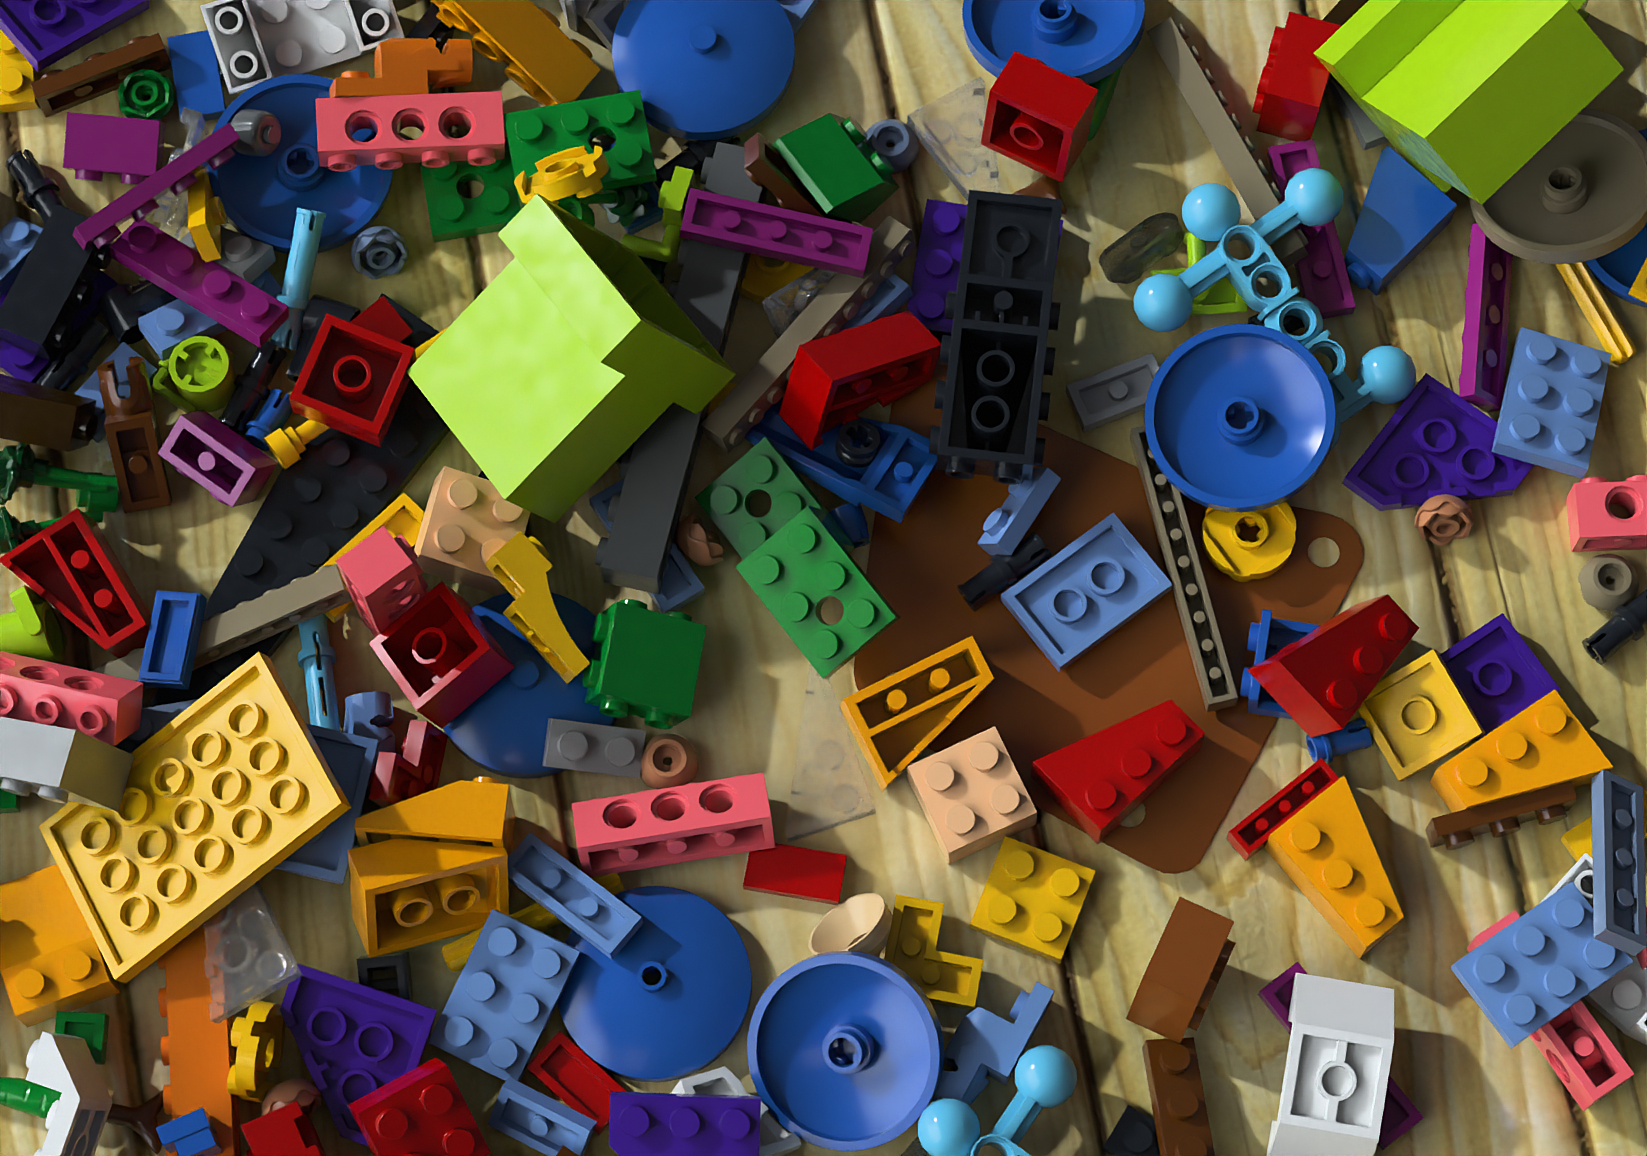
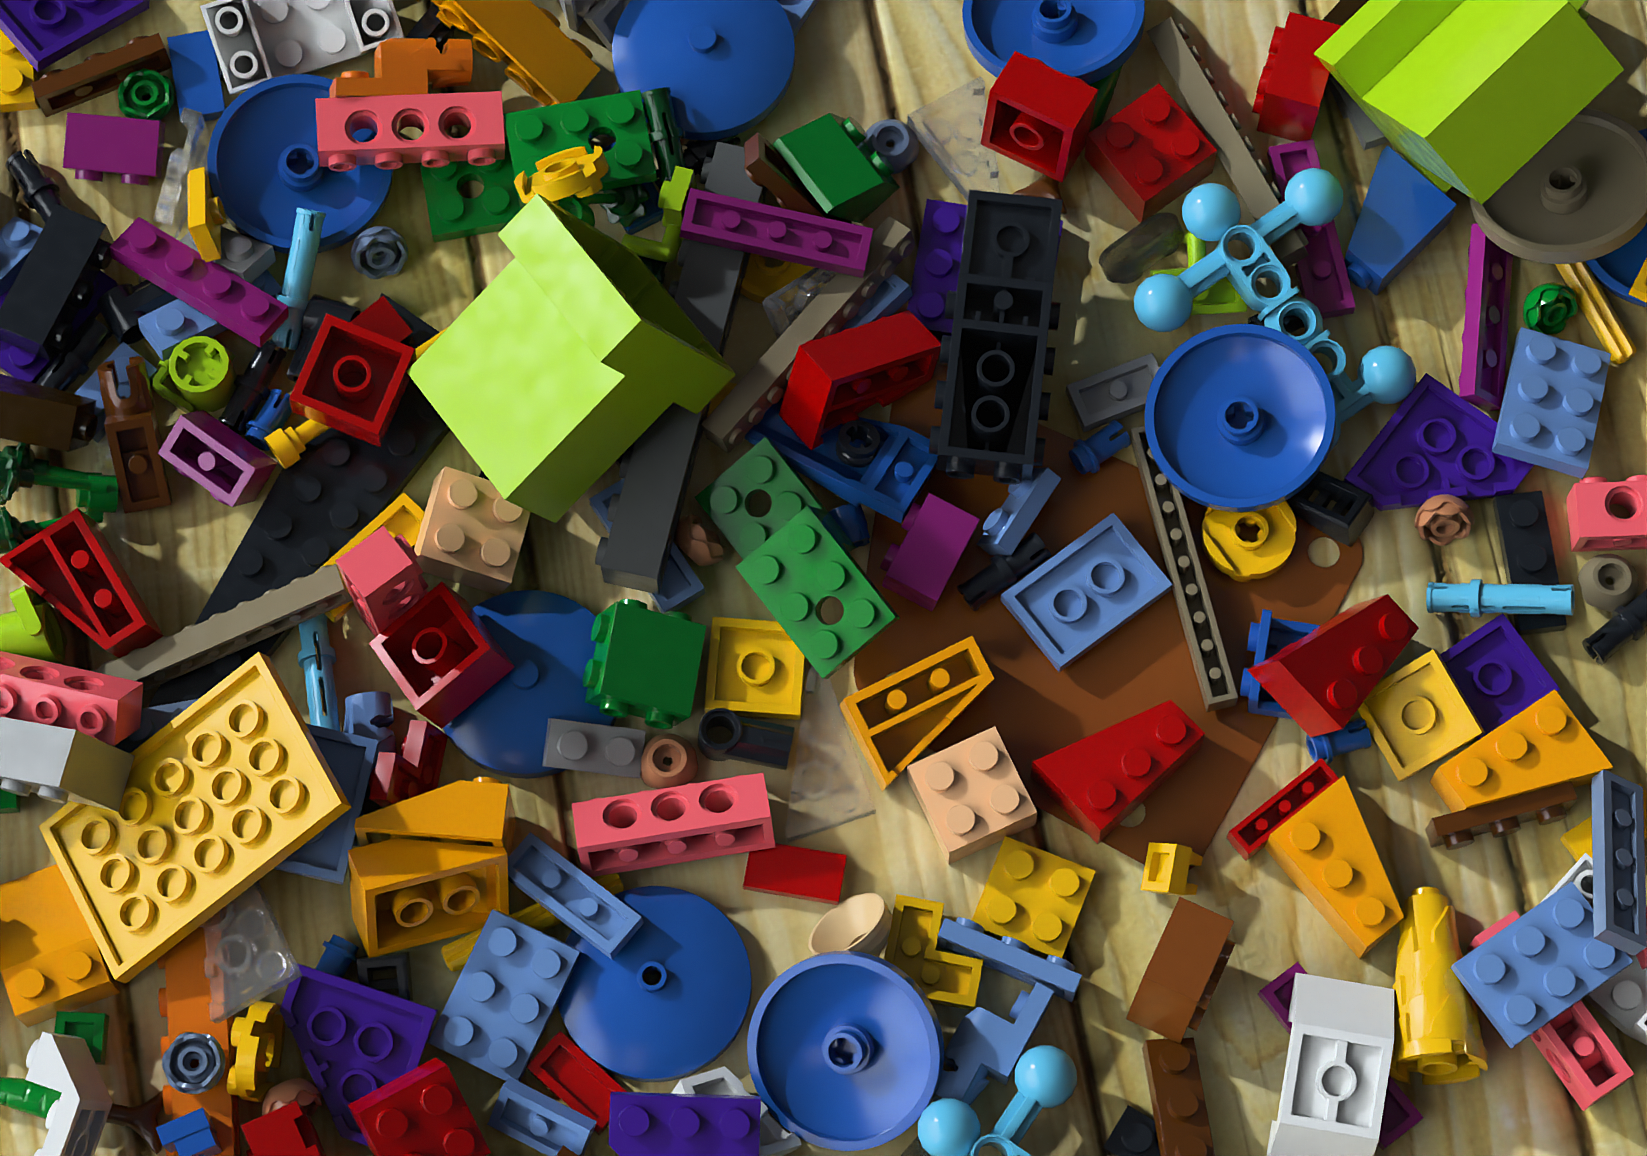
magenta plate [73,123,240,250] -> none
blue tile [138,590,207,690] -> none
dark grey piece [231,109,281,157] -> none
yellow slope [485,530,590,684] -> none
none -> sand blue plate [162,1032,226,1094]
none -> blue pin [315,934,359,978]
none -> dark green pin [641,87,687,185]
none -> black piece [698,708,795,770]
none -> yellow plate [704,617,805,720]
none -> magenta brick [879,493,980,612]
none -> medium blue plate [937,917,1082,1002]
none -> blue pin [1068,420,1131,474]
none -> red brick [1084,83,1217,224]
none -> yellow tile [1141,842,1203,896]
none -> black slope [1286,471,1374,547]
none -> yellow cone [1389,887,1488,1085]
none -> medium azure pin [1426,579,1575,617]
none -> black plate [1492,491,1567,636]
none -> green plate [1523,282,1578,335]

